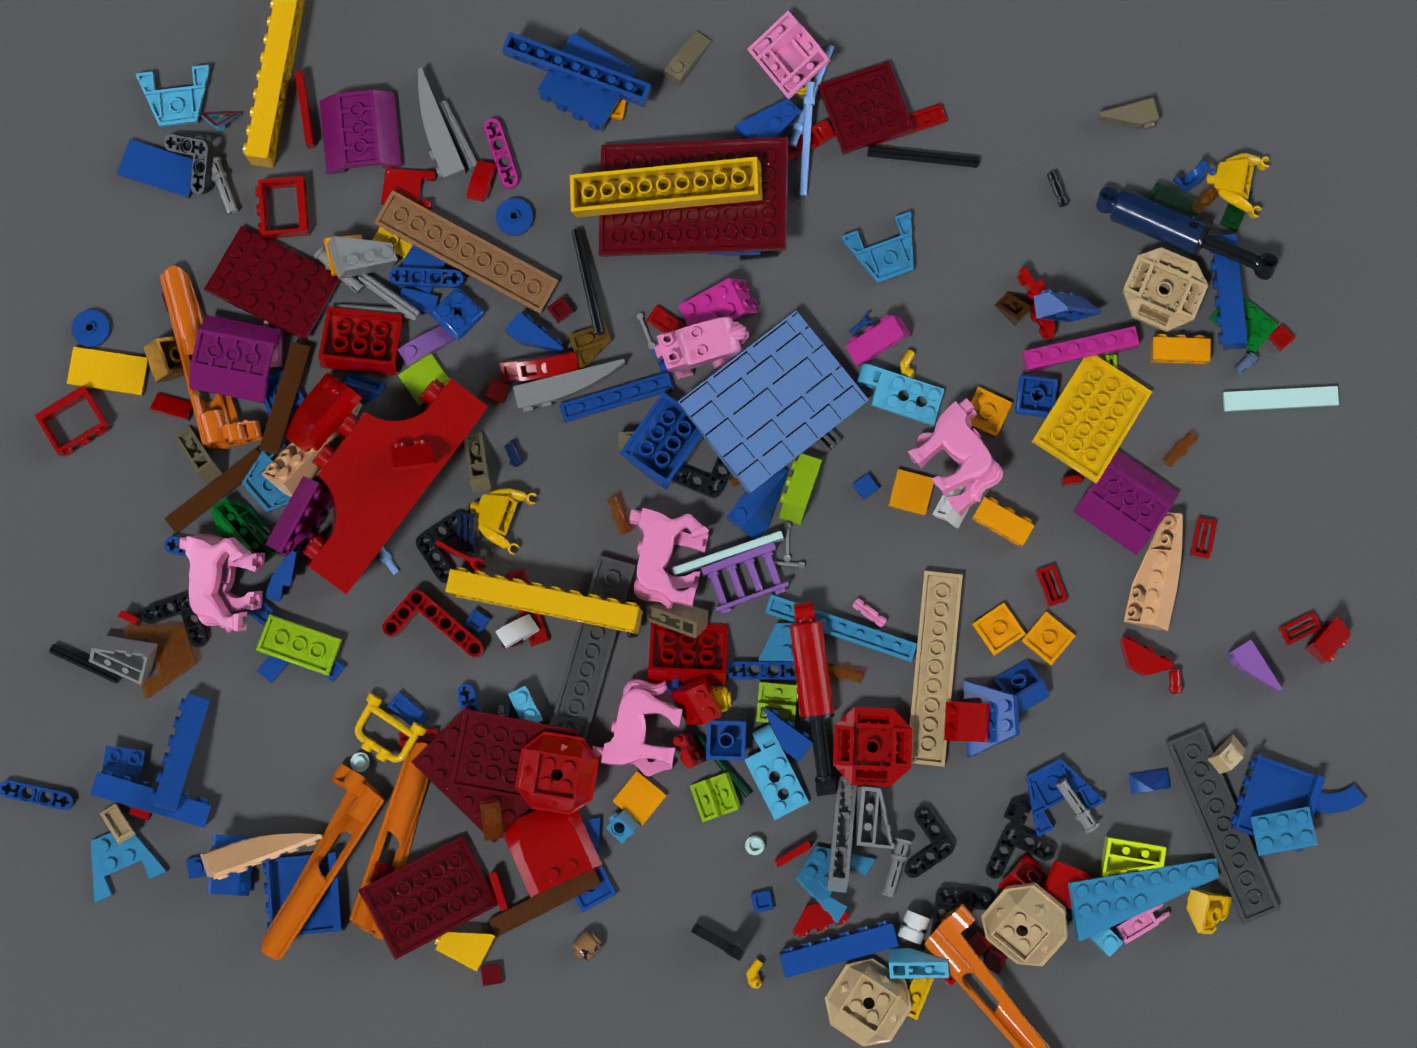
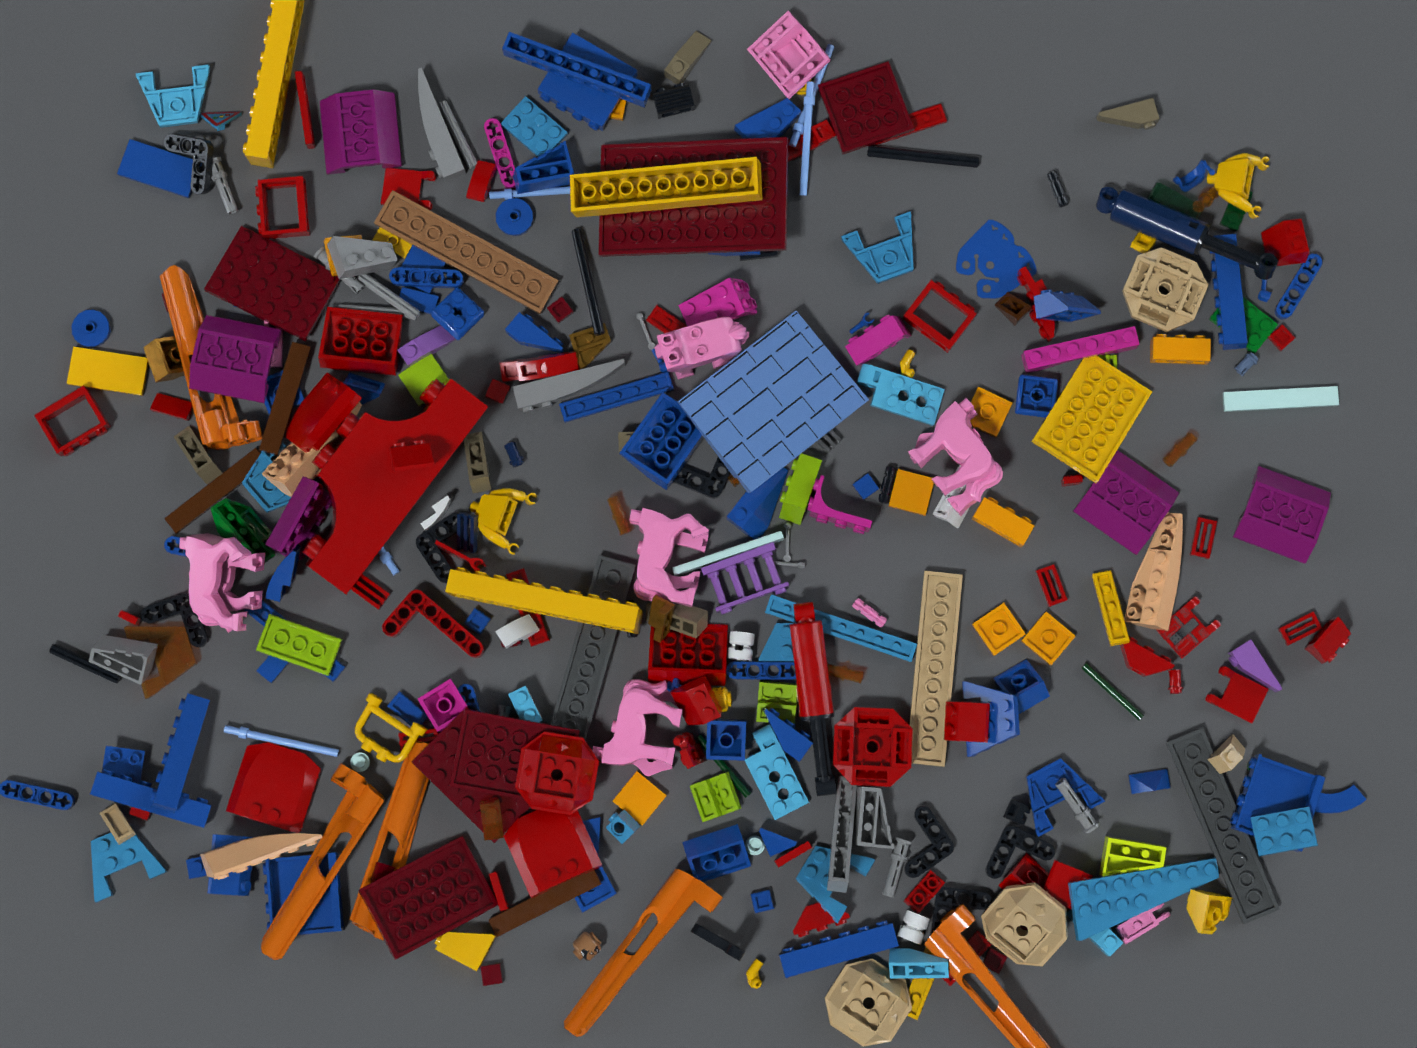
none -> light blue bar [224,725,339,757]
none -> red wedge [226,742,321,833]
none -> red tile [351,574,390,610]
none -> dark pink slope [418,679,468,732]
none -> white slope [420,495,451,531]
none -> light blue bar [489,186,570,200]
none -> dark azure plate [500,96,568,157]
none -> blue wedge [513,141,574,194]
none -> orange panel [564,869,723,1037]
none -> pearl gold panel [648,595,675,642]
none -> black brick [653,83,695,119]
none -> blue slope [682,824,751,882]
none -> white wheel [727,631,755,661]
none -> blue slope [759,828,797,857]
none -> dark pink bracket [807,475,872,534]
none -> black axle [878,466,897,504]
none -> red window [903,280,977,353]
none -> red slope [903,870,945,914]
none -> blue piece [956,220,1036,298]
none -> dark green bar [1081,663,1144,721]
none -> yellow tile [1092,570,1130,647]
none -> yellow plate [1130,232,1156,253]
none -> red flag [1156,597,1221,659]
none -> red flag [1205,666,1269,724]
none -> magenta slope [1233,466,1331,564]
none -> blue hand [1258,279,1271,302]
none -> red slope [1261,219,1309,266]
none -> blue beam [1275,254,1322,319]

